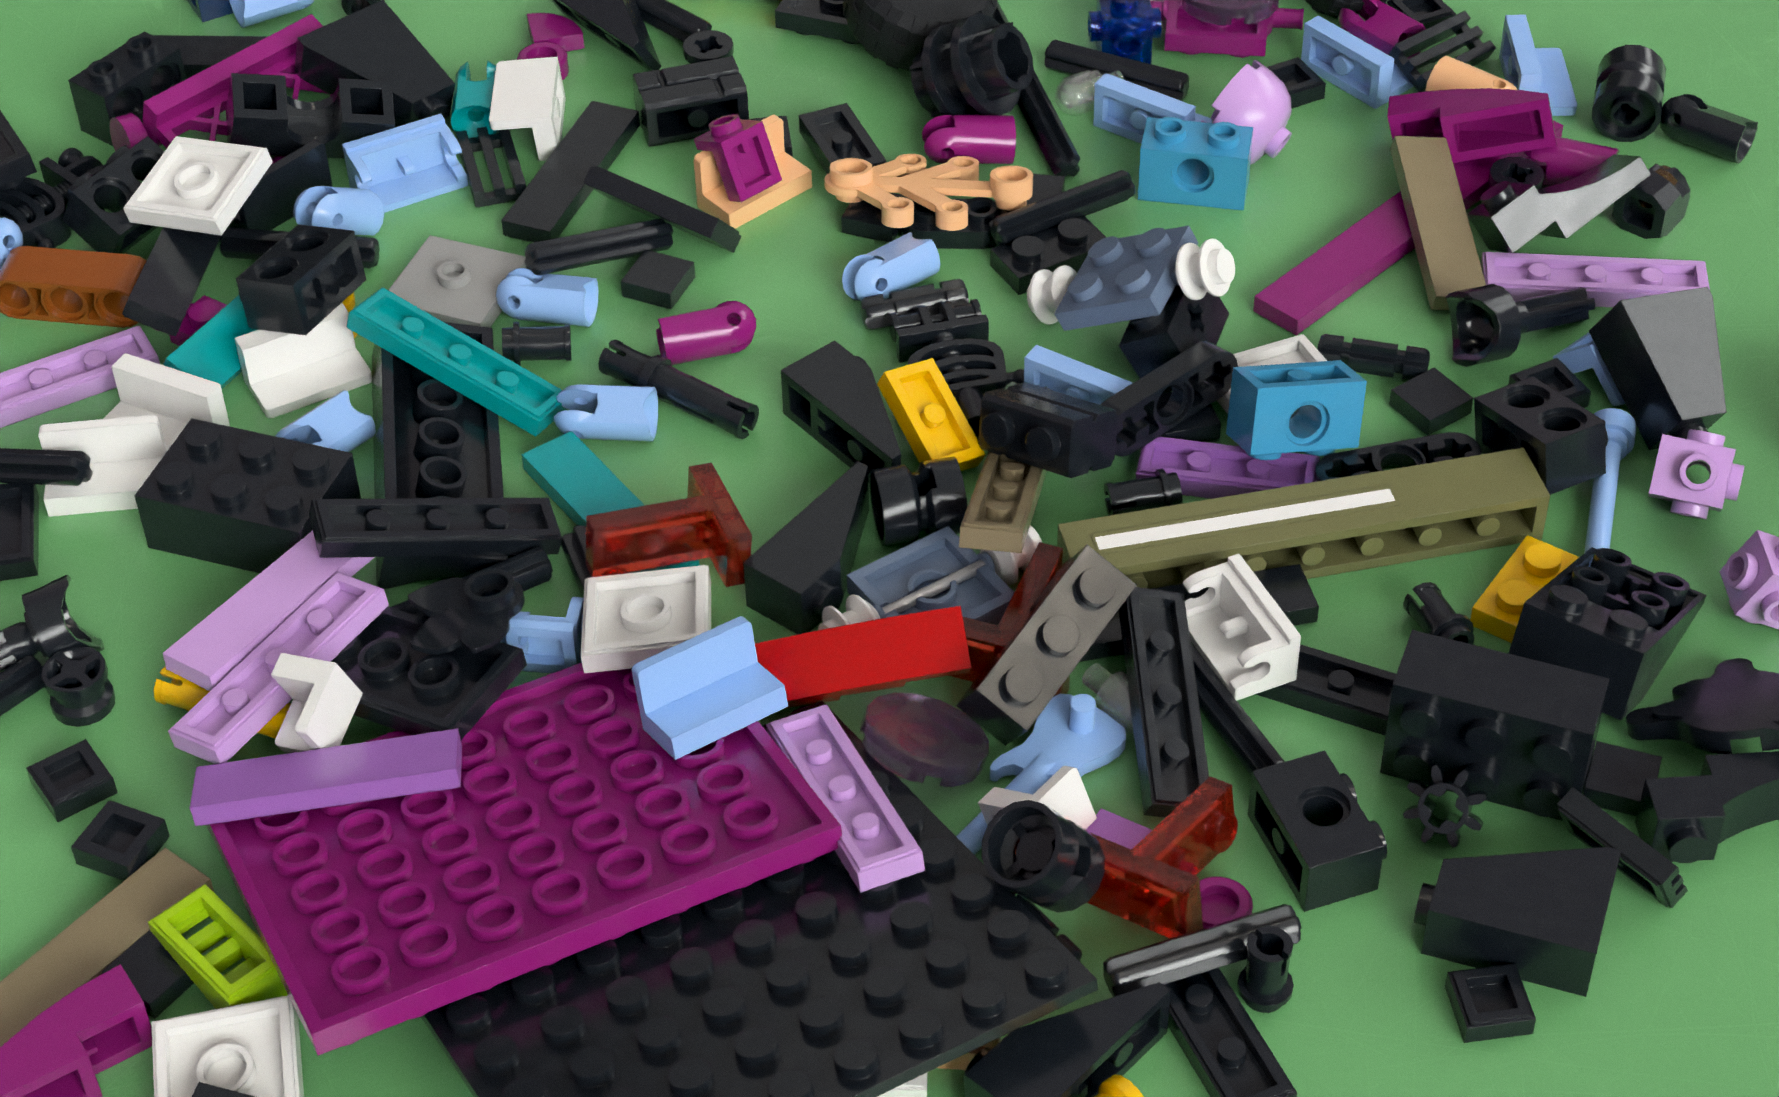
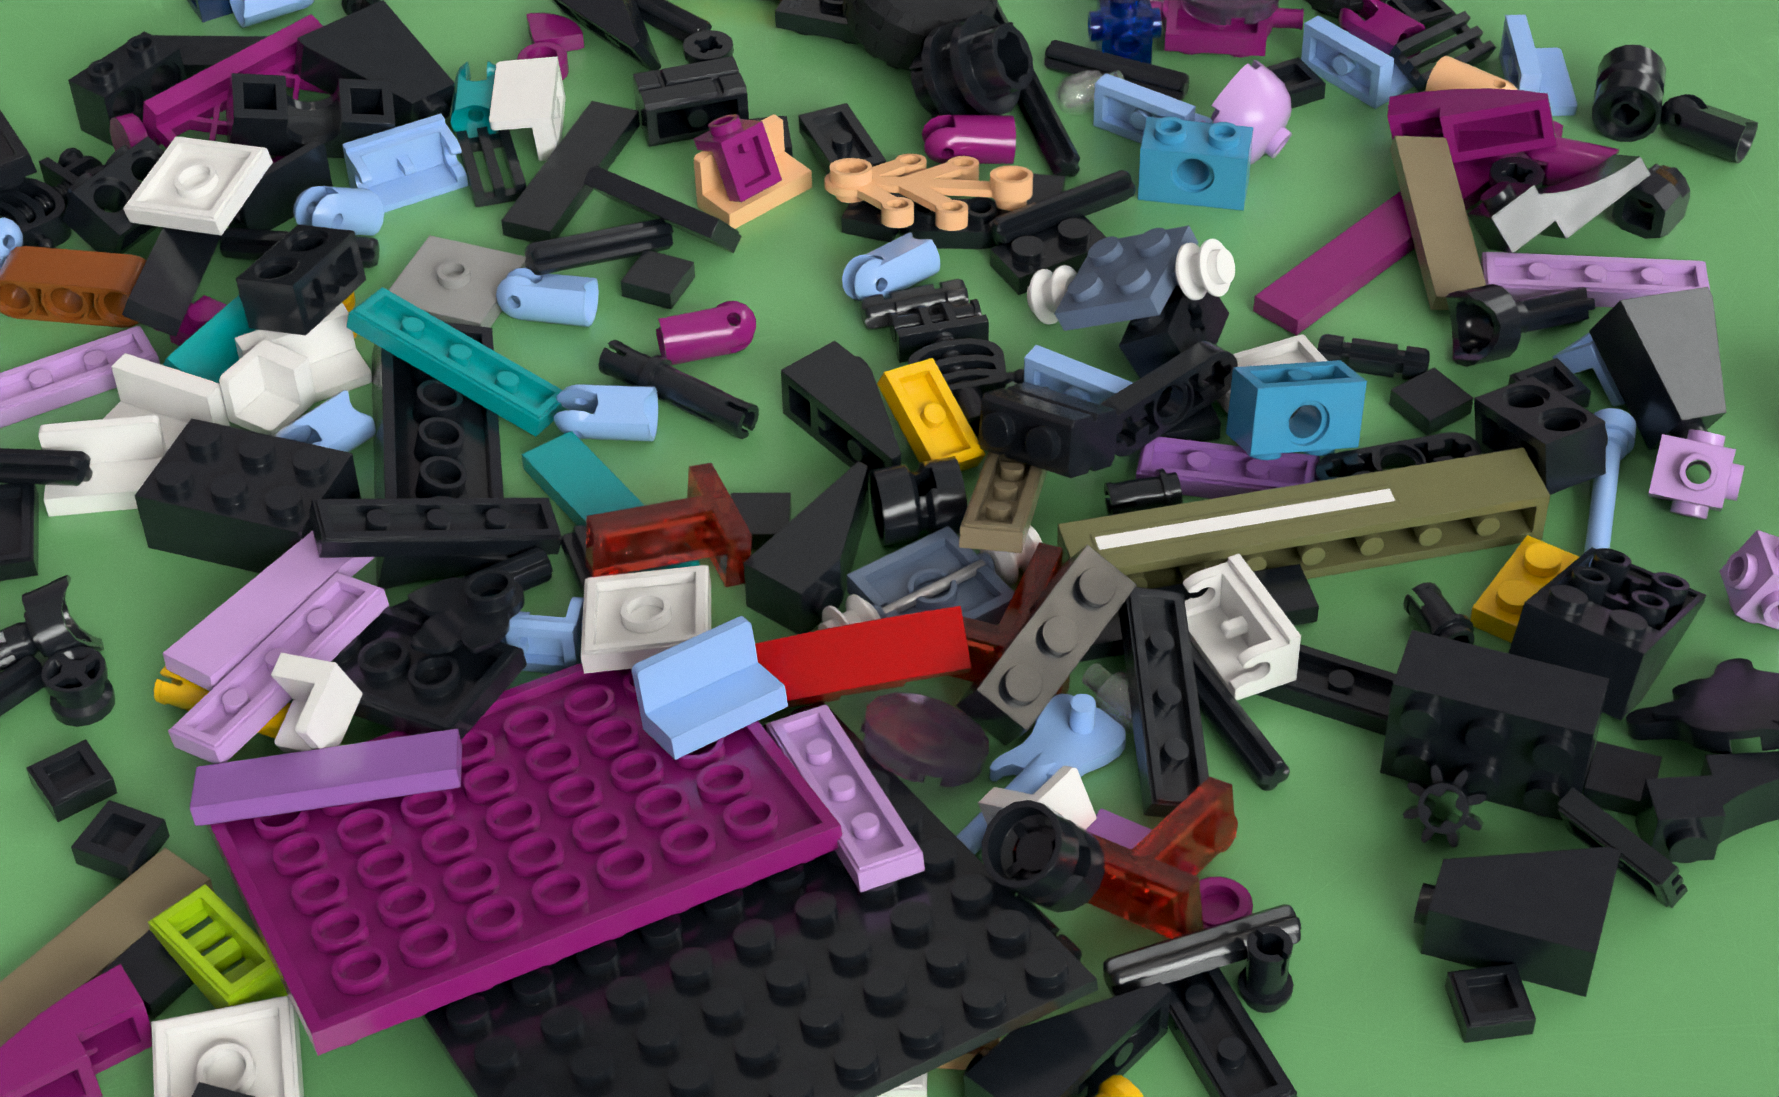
black pin [502,322,572,366] -> none
black brick [1248,750,1388,912] -> none
none -> white panel [219,339,317,436]
none -> black tile [728,493,792,549]

